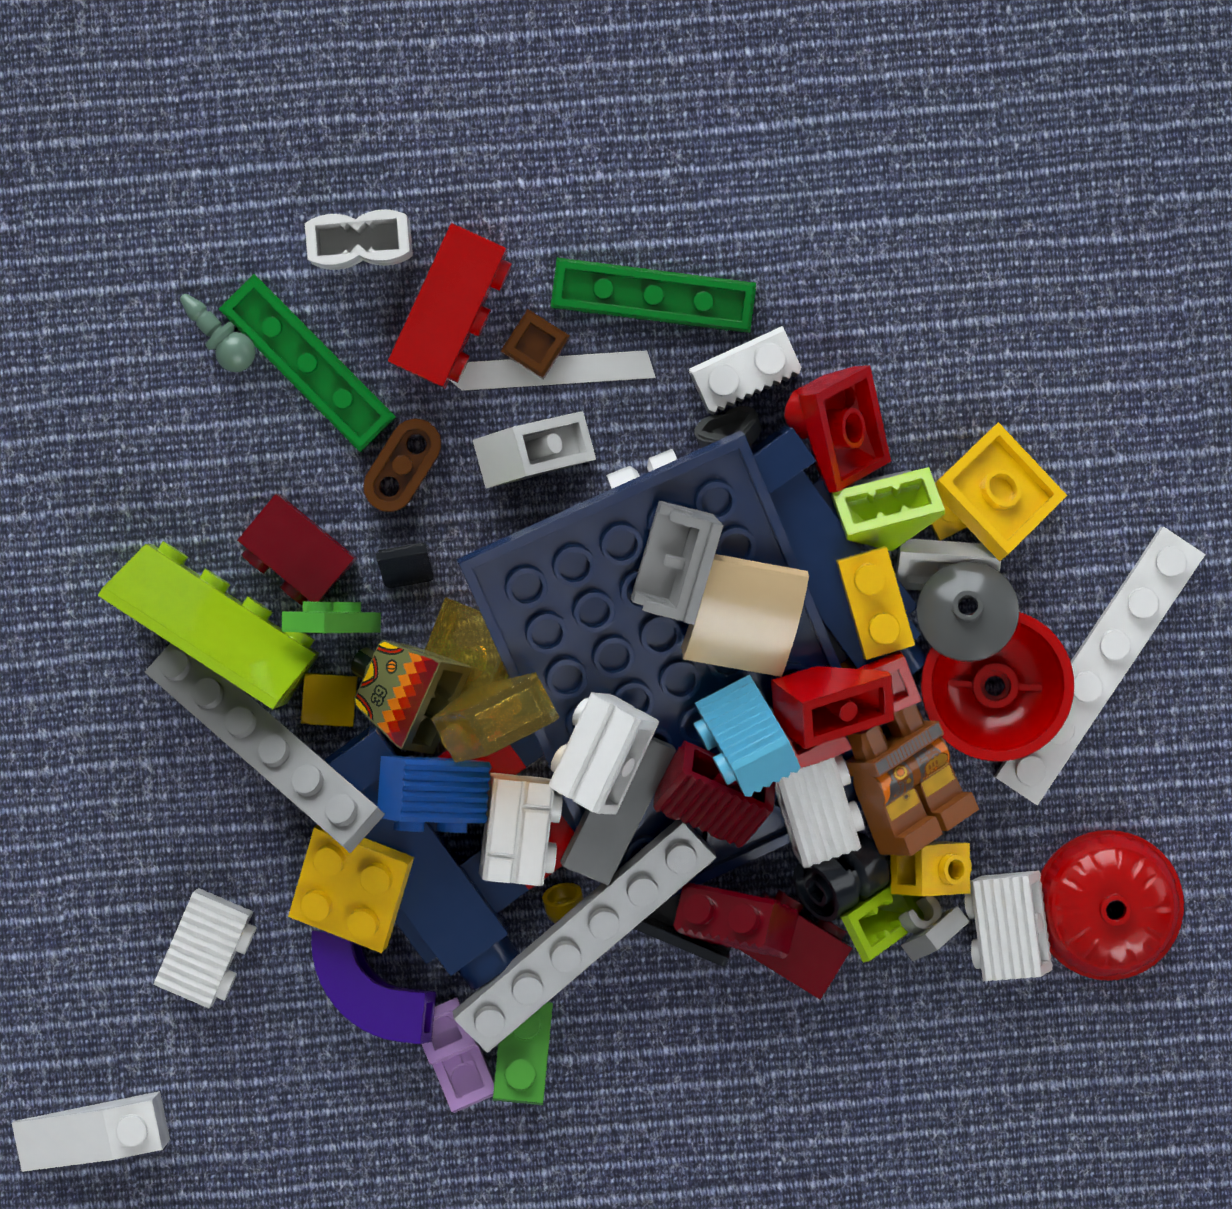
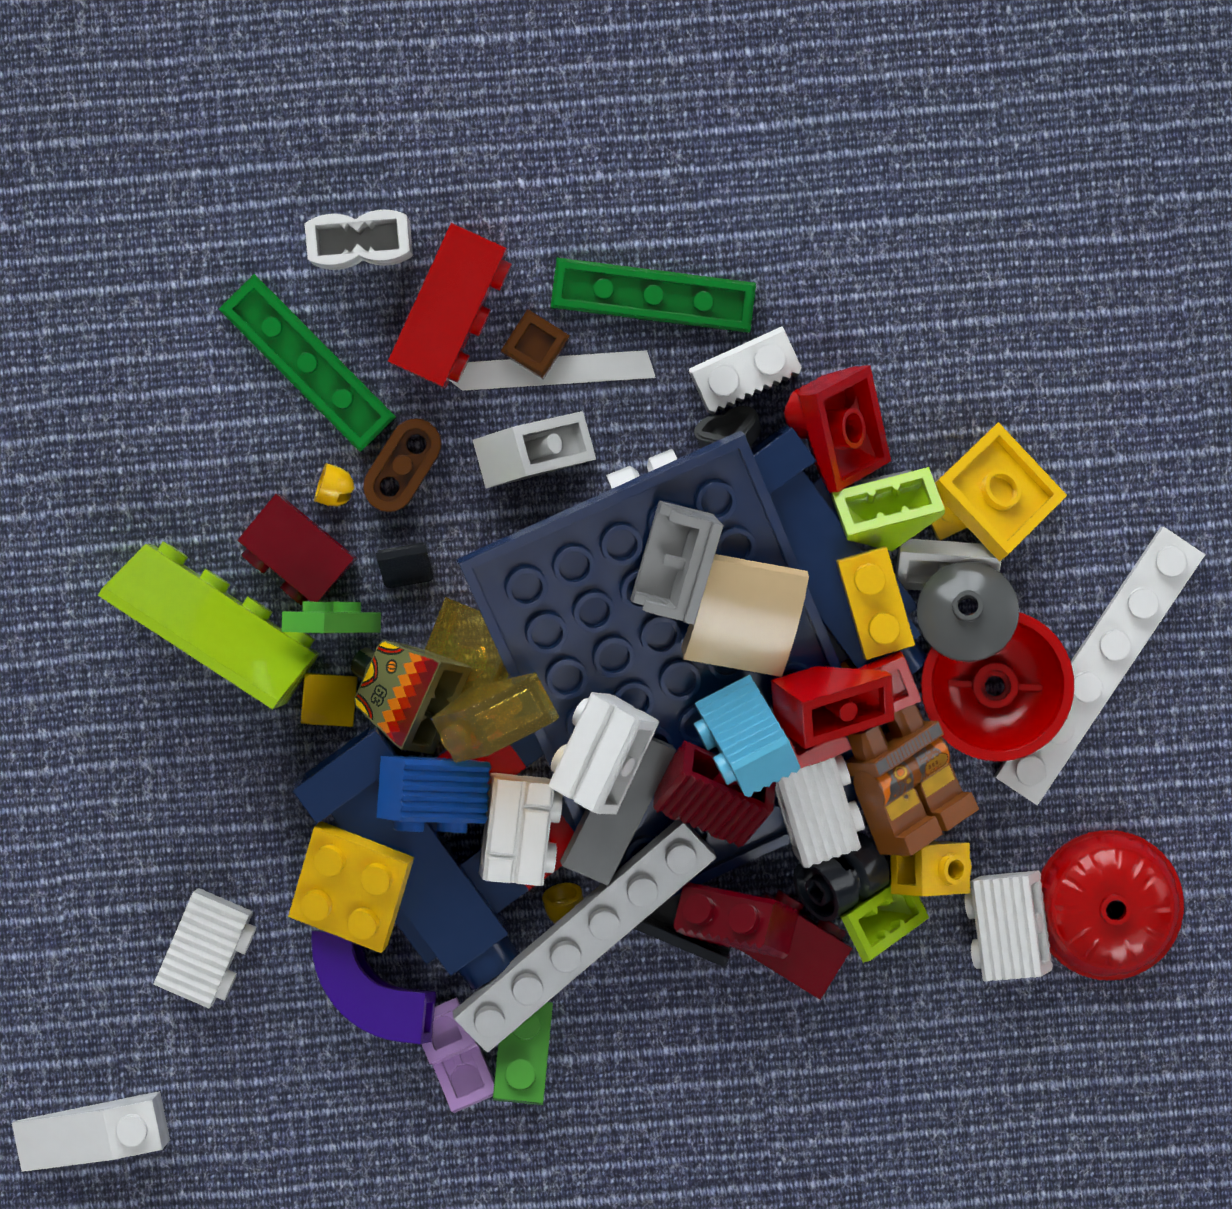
light grey plate [145,643,385,853] -> none
sand green bar [180,294,256,372] -> none
light grey tile [899,896,970,961] -> none
none -> yellow hinge [314,463,355,507]

